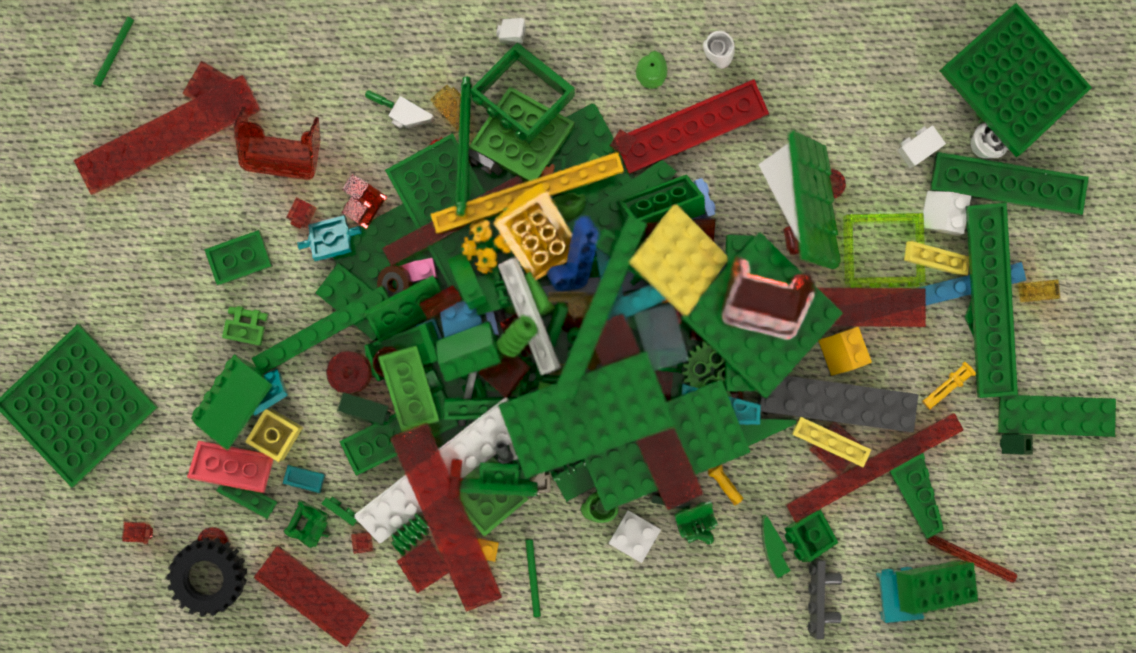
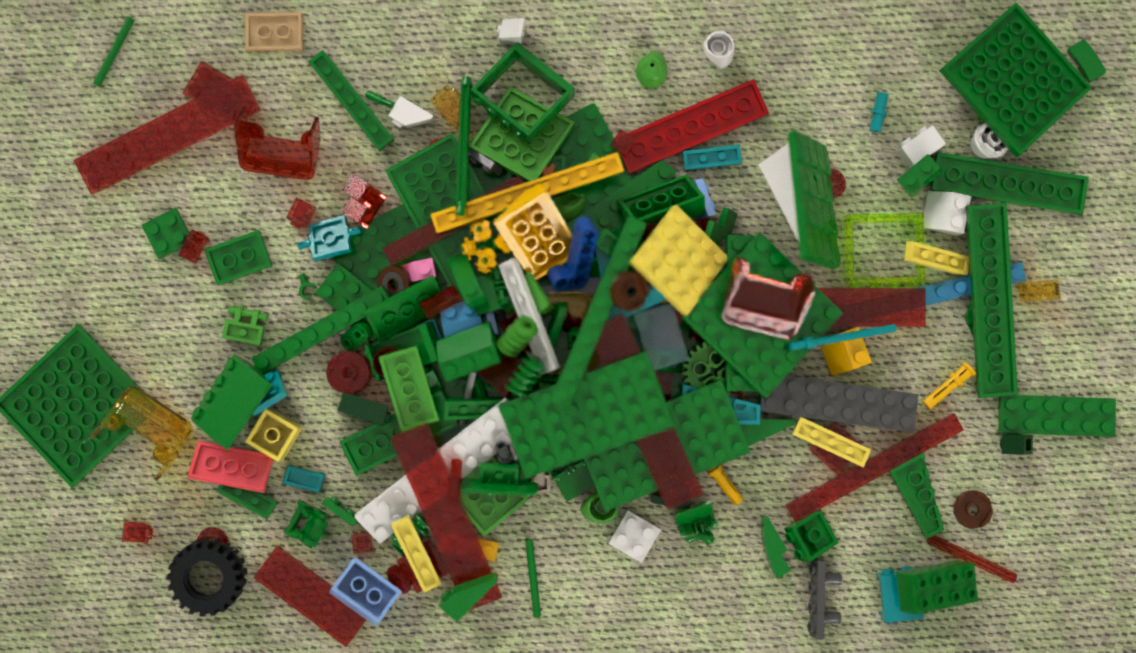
clear red cone [783,226,800,255] -> none
none -> clear yellow windscreen [89,386,193,481]
none -> green plate [141,208,194,259]
none -> clear red bracket [178,230,209,264]
none -> tan tile [245,12,303,52]
none -> green piece [299,273,317,300]
none -> green plate [308,50,394,152]
none -> light blue brick [329,557,402,627]
none -> green plate [340,321,372,351]
none -> clear red gear [387,564,413,594]
none -> light yellow plate [391,515,442,593]
none -> green slope [440,572,498,622]
none -> green piece [505,352,546,397]
none -> reddish brown tile [610,271,649,312]
none -> teal plate [682,144,742,171]
none -> green tile [705,207,738,245]
none -> teal bar [789,324,897,350]
none -> teal pin [869,92,889,133]
none -> green brick [897,154,942,198]
none -> reddish brown tile [953,490,993,529]
none -> green slope [1067,39,1106,83]

